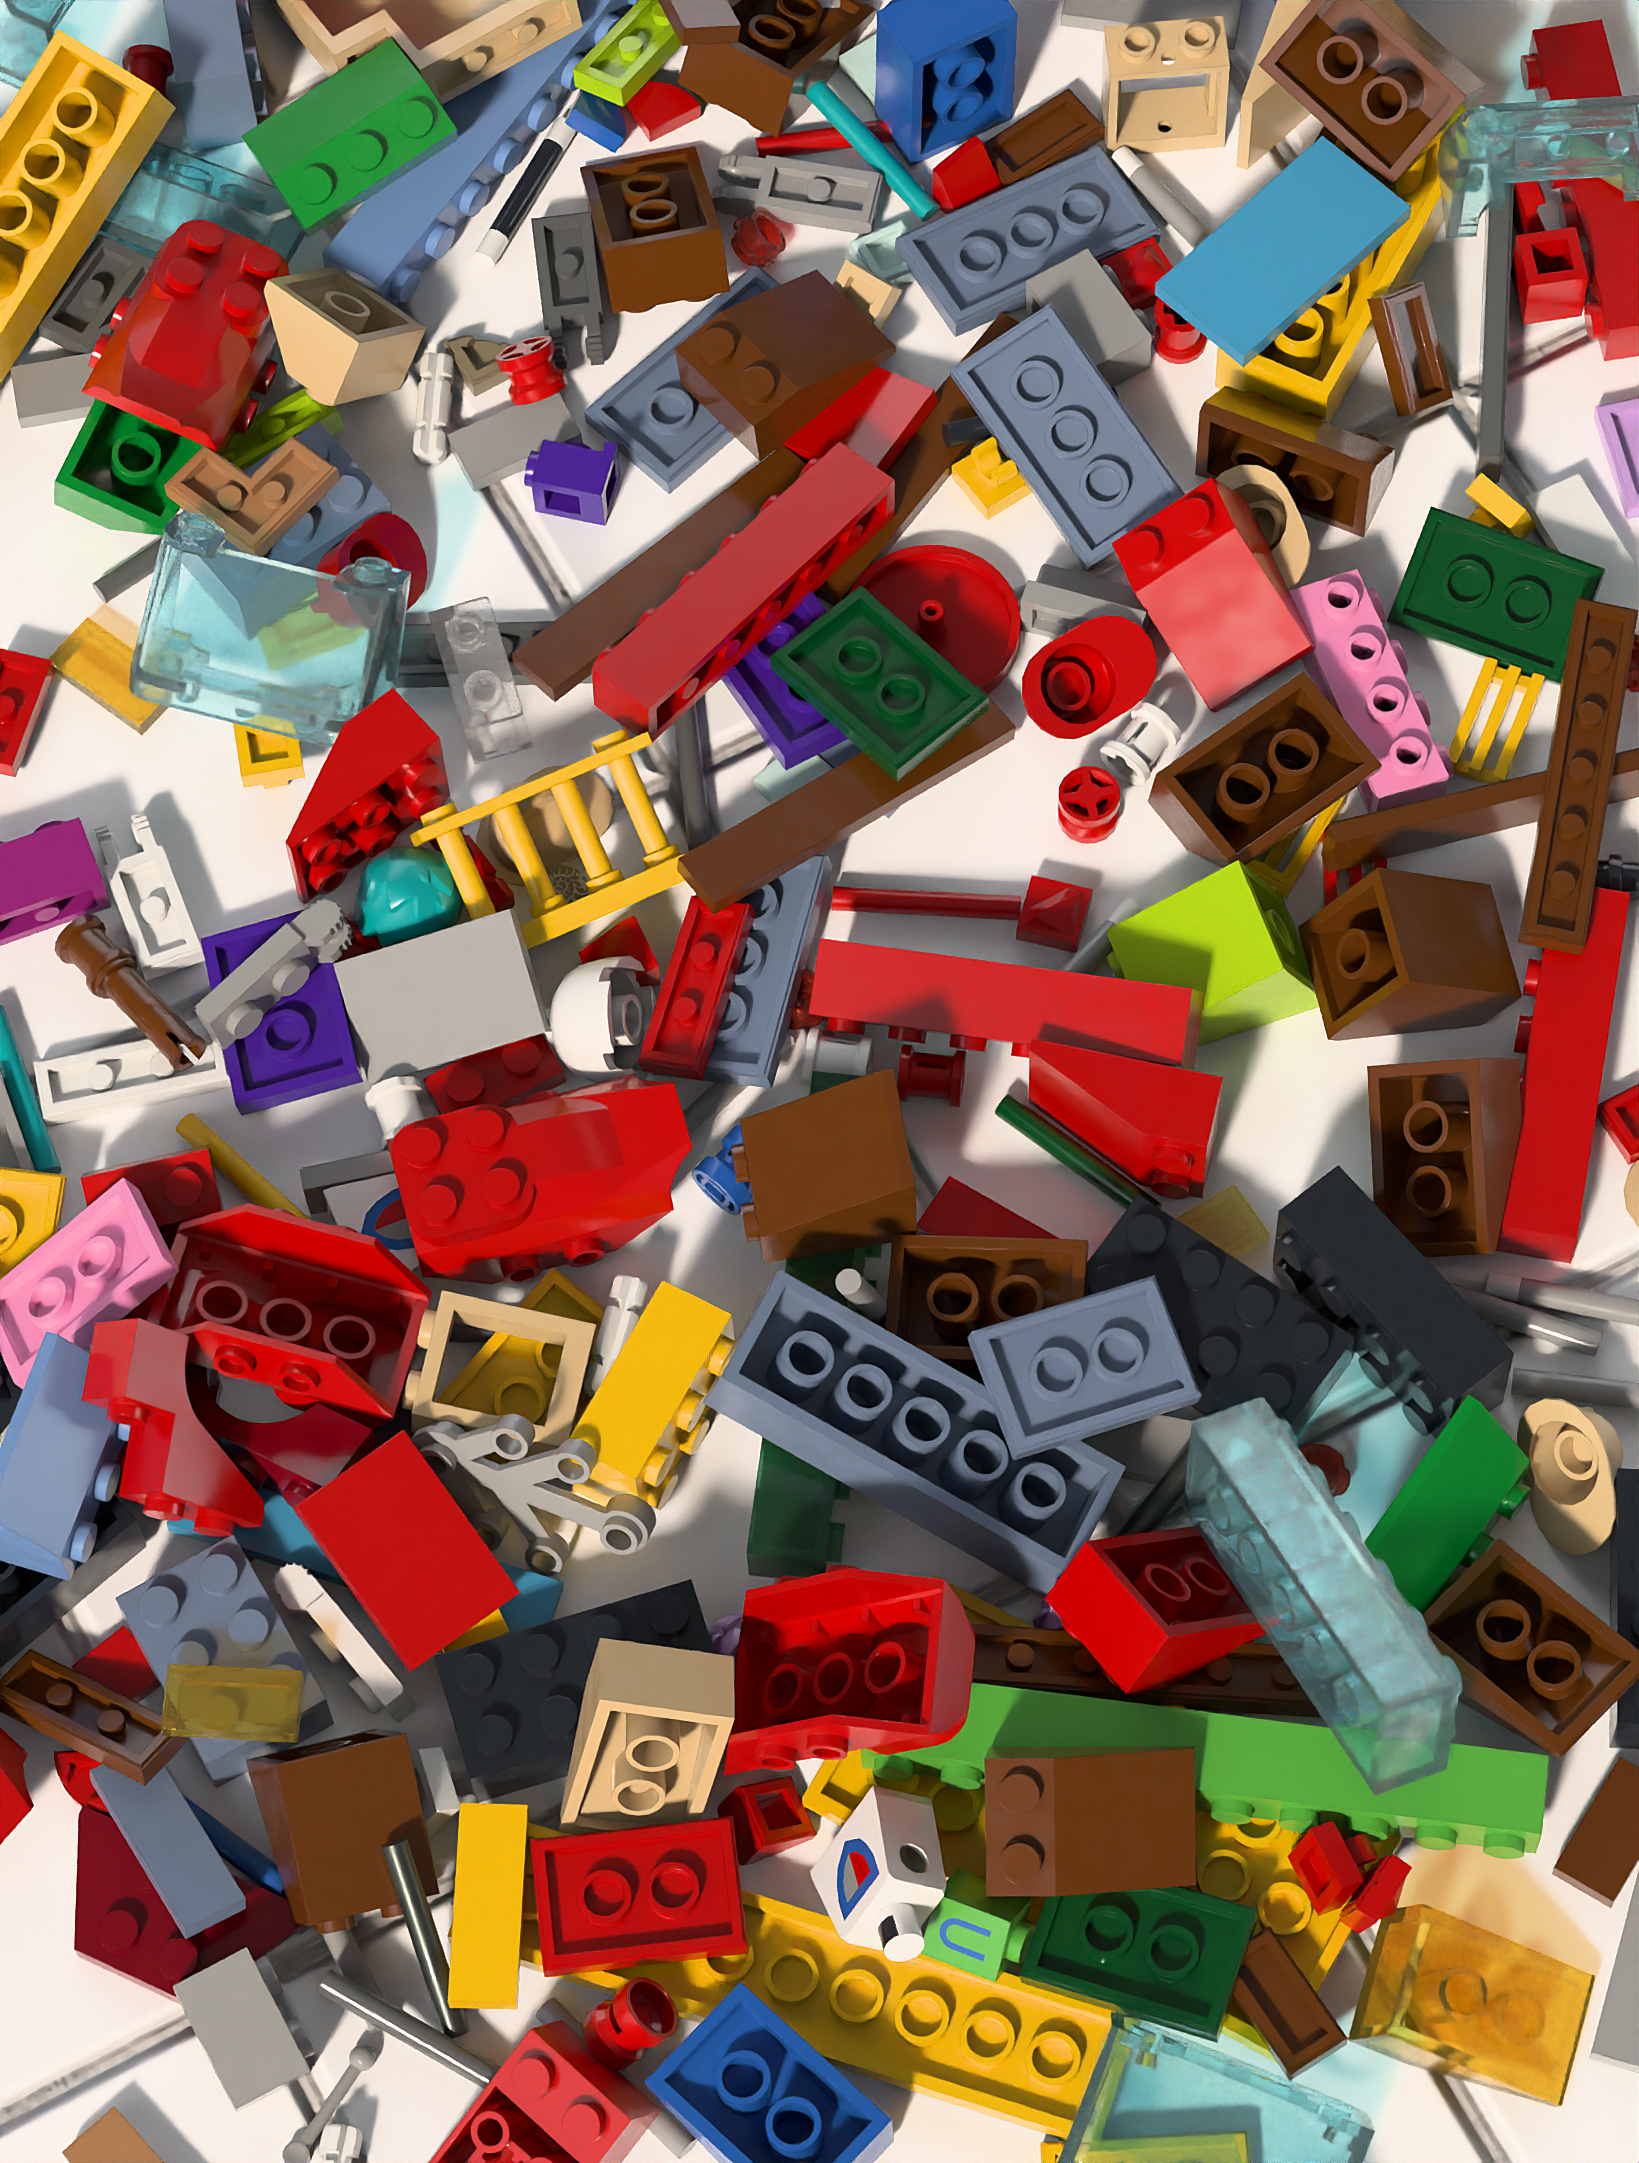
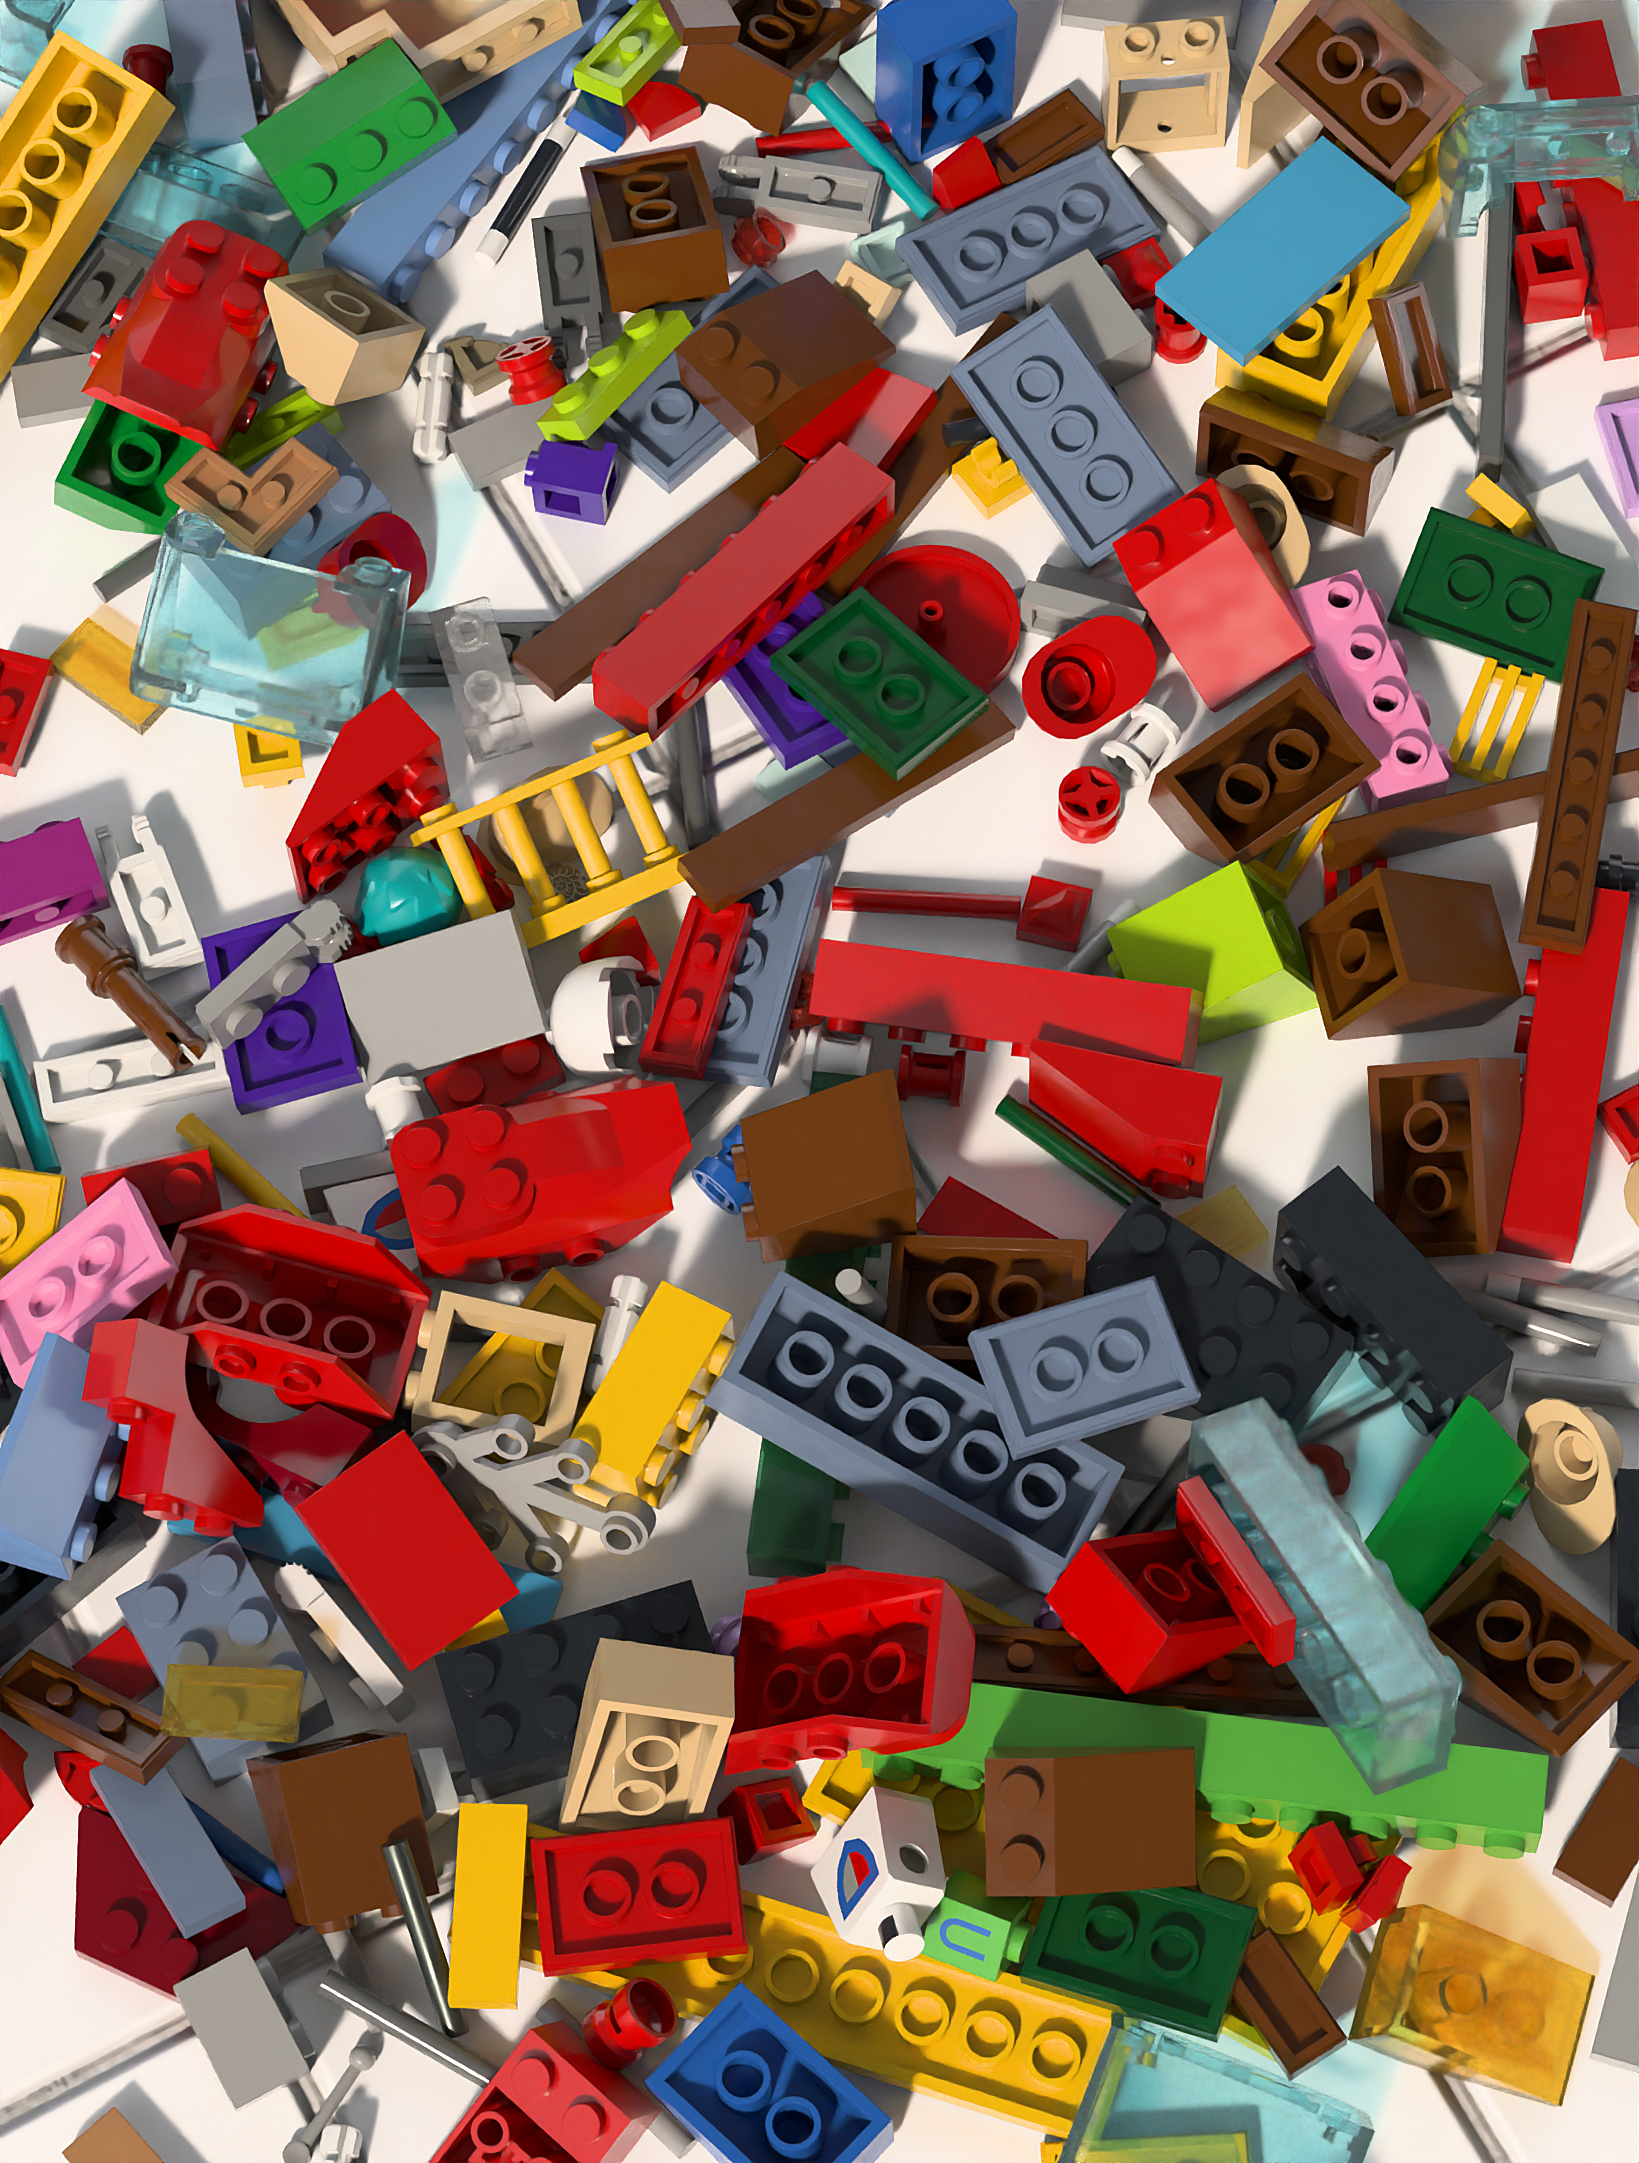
none -> lime plate [536,309,694,441]
none -> red tile [1176,1475,1296,1667]

